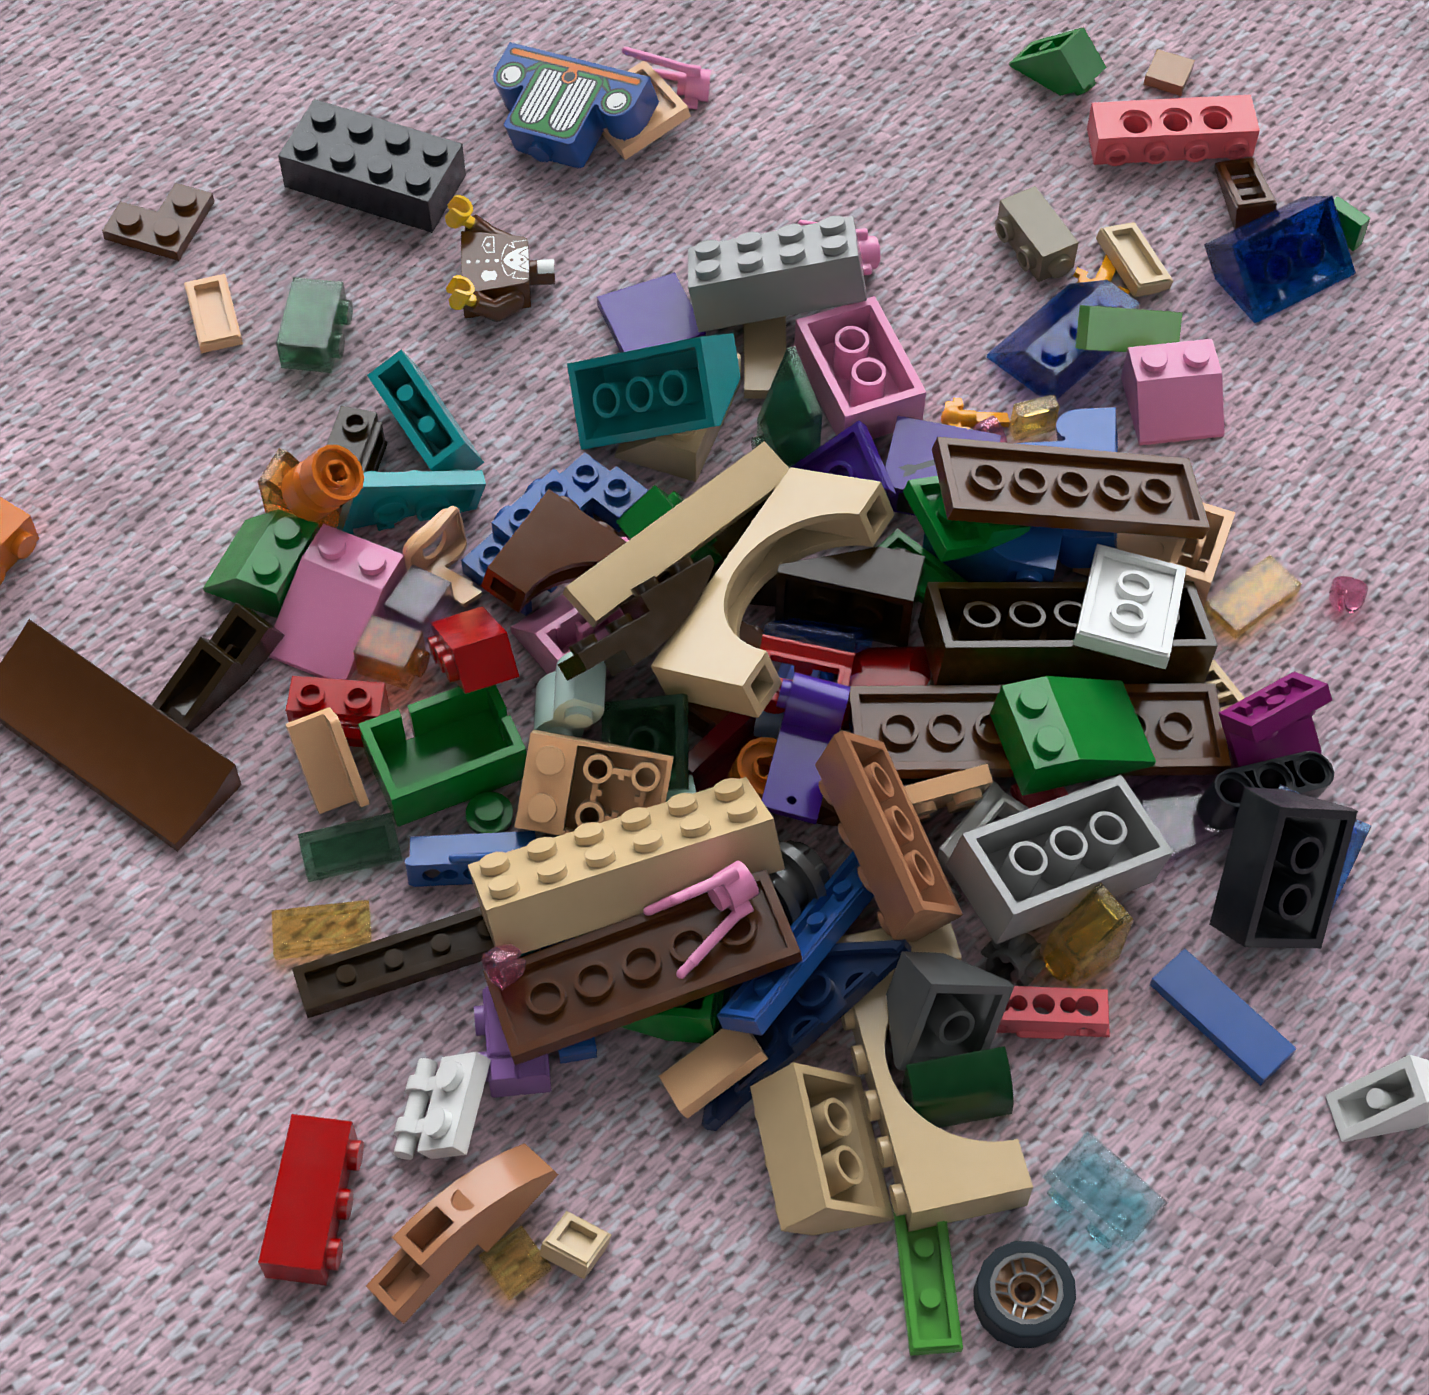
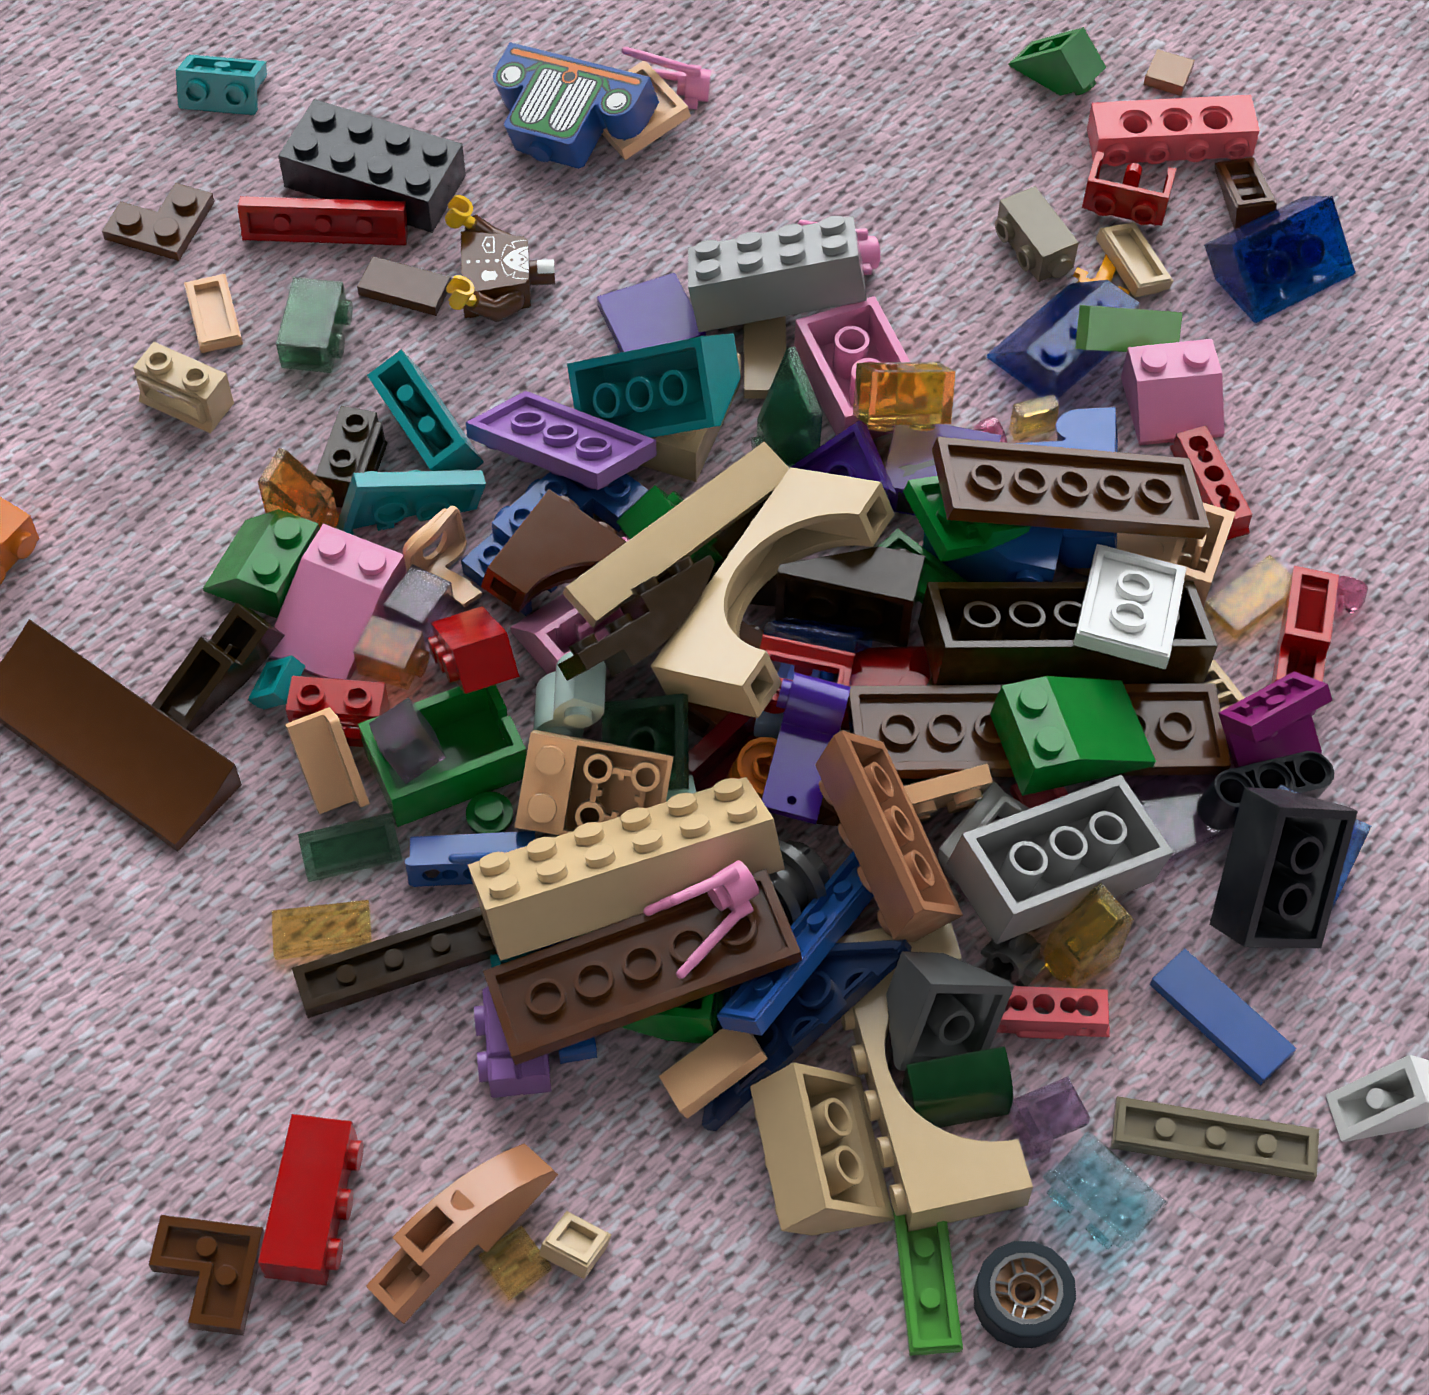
orange wheel [281,445,364,521] -> none
white plate [393,1051,491,1160] -> none
clear pink hinge [482,944,526,989] -> none
light orange piece [941,398,1010,429] -> none
tile [1321,196,1371,251] -> none
none -> tan window [133,342,234,433]
none -> reddish brown plate [148,1215,265,1336]
none -> teal bracket [176,54,267,115]
none -> red plate [237,196,408,246]
none -> teal plate [248,655,305,710]
none -> tile [357,256,451,316]
none -> brick [369,697,446,784]
none -> medium lavender plate [466,391,657,490]
none -> clear yellow brick [853,362,956,431]
none -> clear purple panel [1009,1077,1090,1160]
none -> red window [1082,151,1177,226]
none -> dark tan tile [1110,1096,1319,1182]
none -> piece [1170,426,1253,540]
none -> red slope [1271,565,1339,684]

